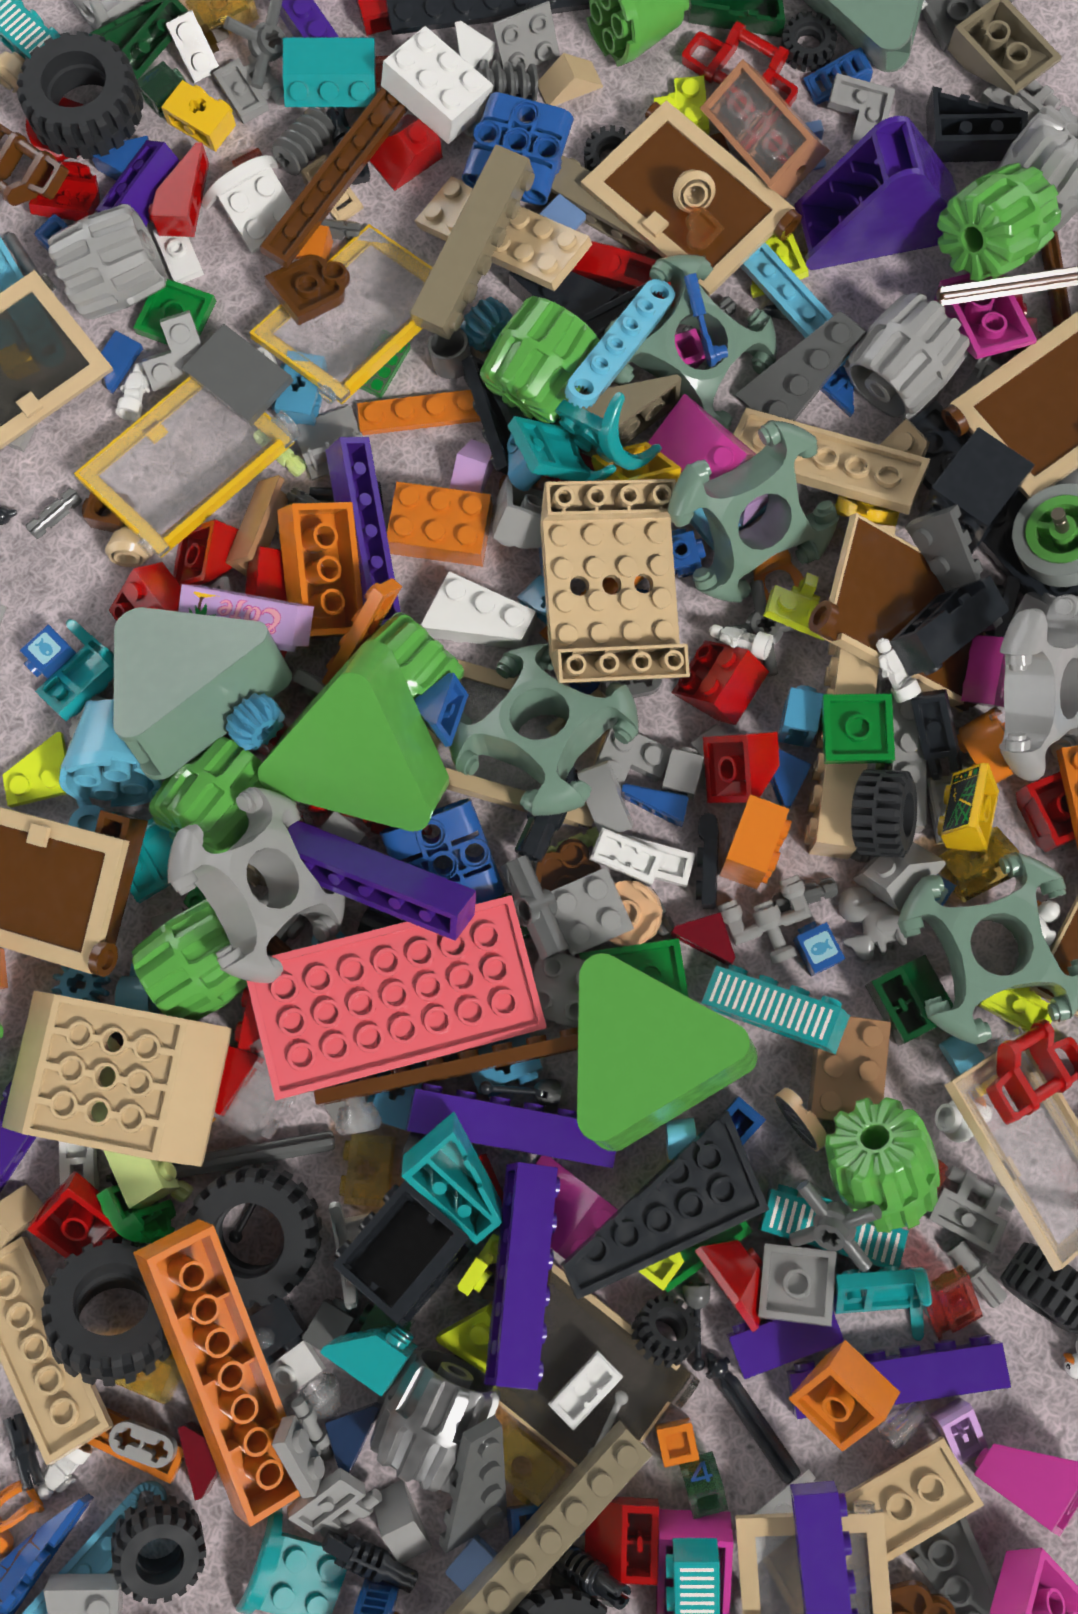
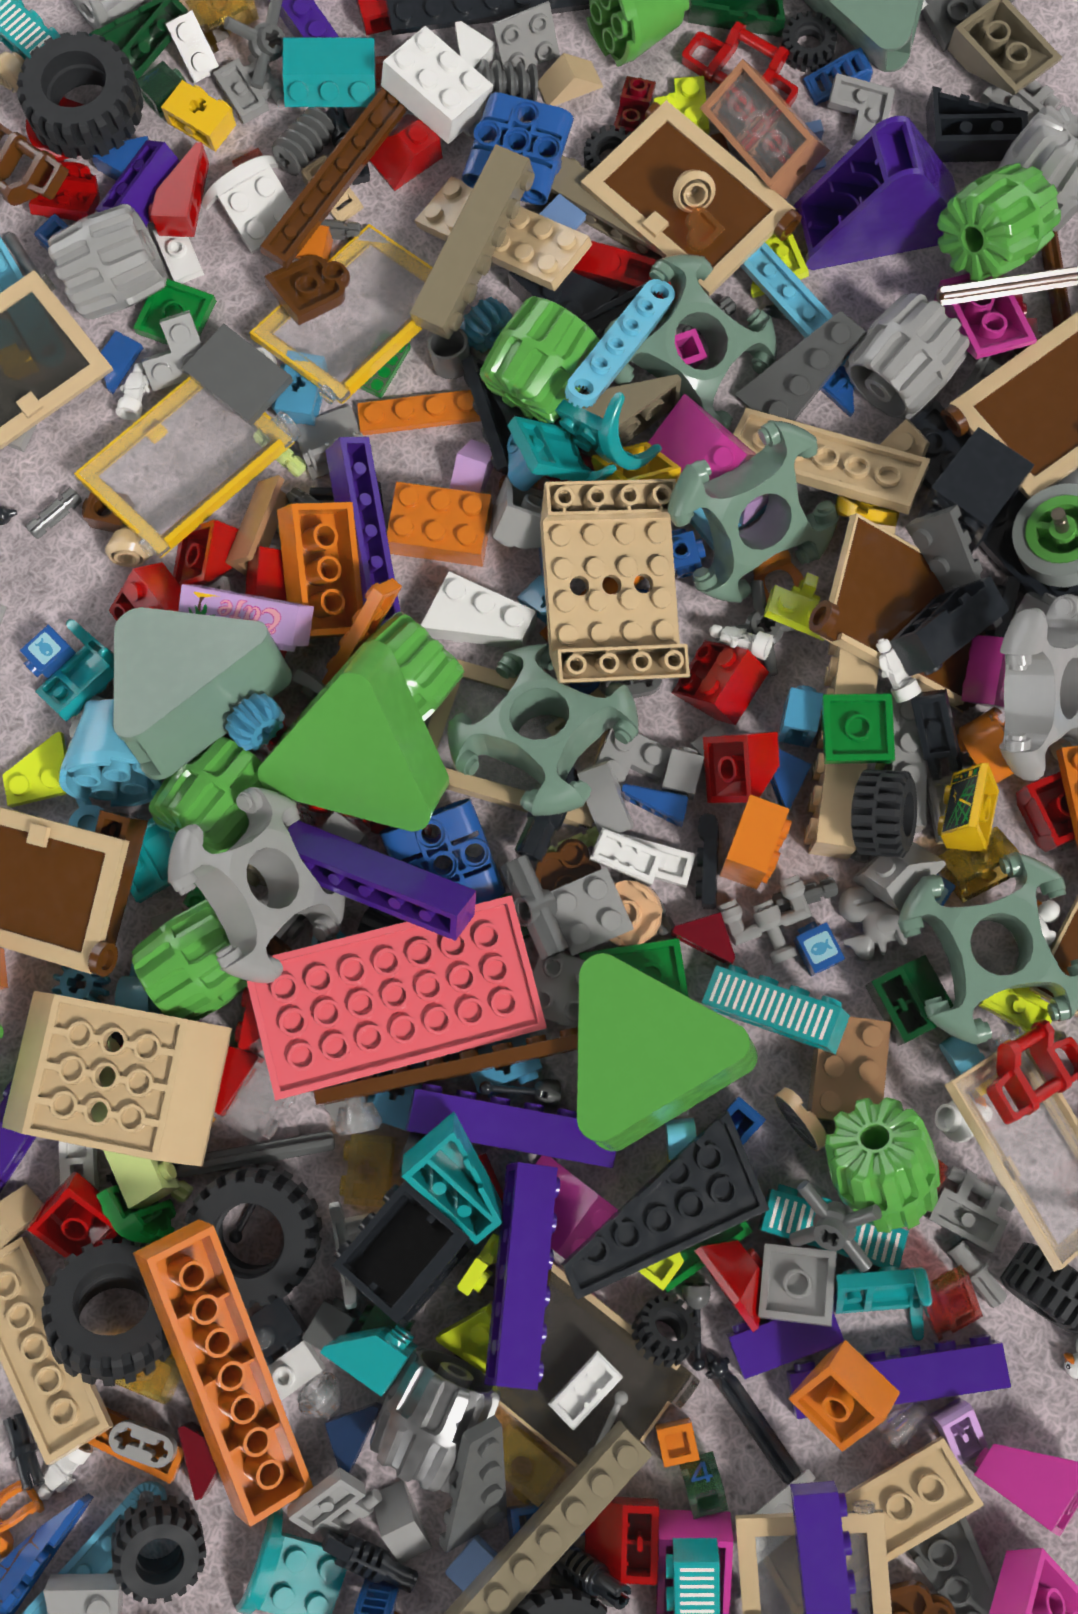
light grey plate [272,1397,334,1498] -> none
blue slope [414,673,469,747] -> none
blue piece [684,273,728,367] -> none
none -> dark red slope [614,76,656,135]

